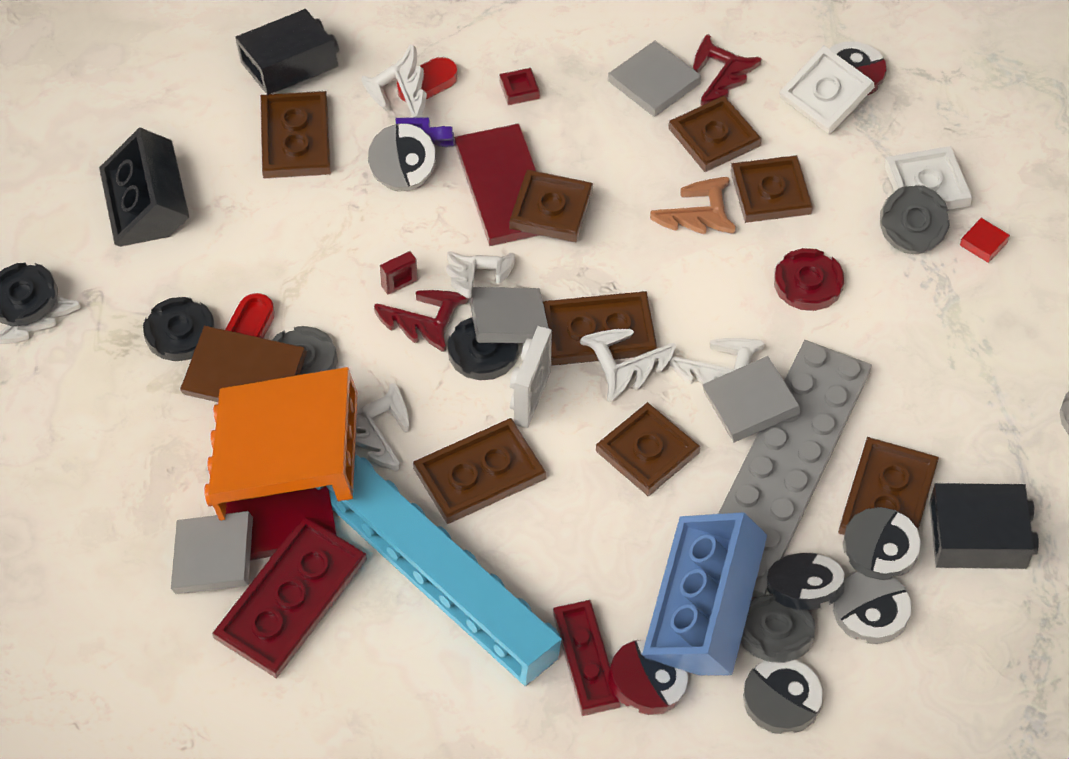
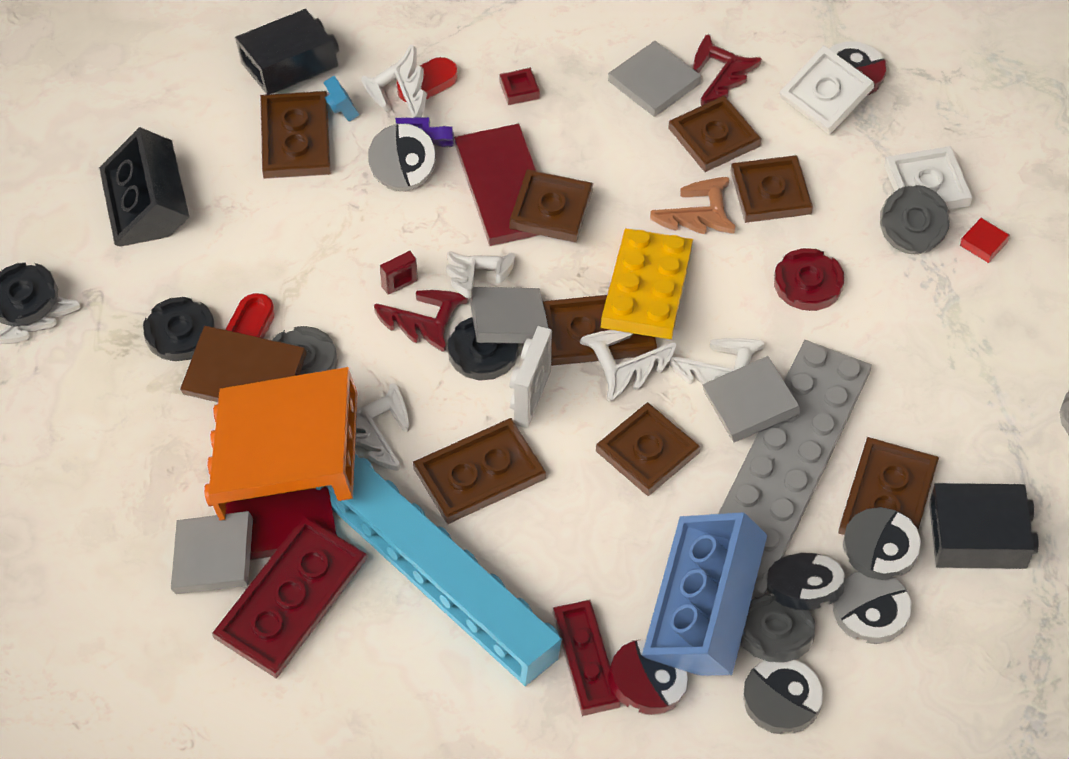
none -> dark azure plate [323,75,359,122]
none -> yellow plate [601,228,693,340]

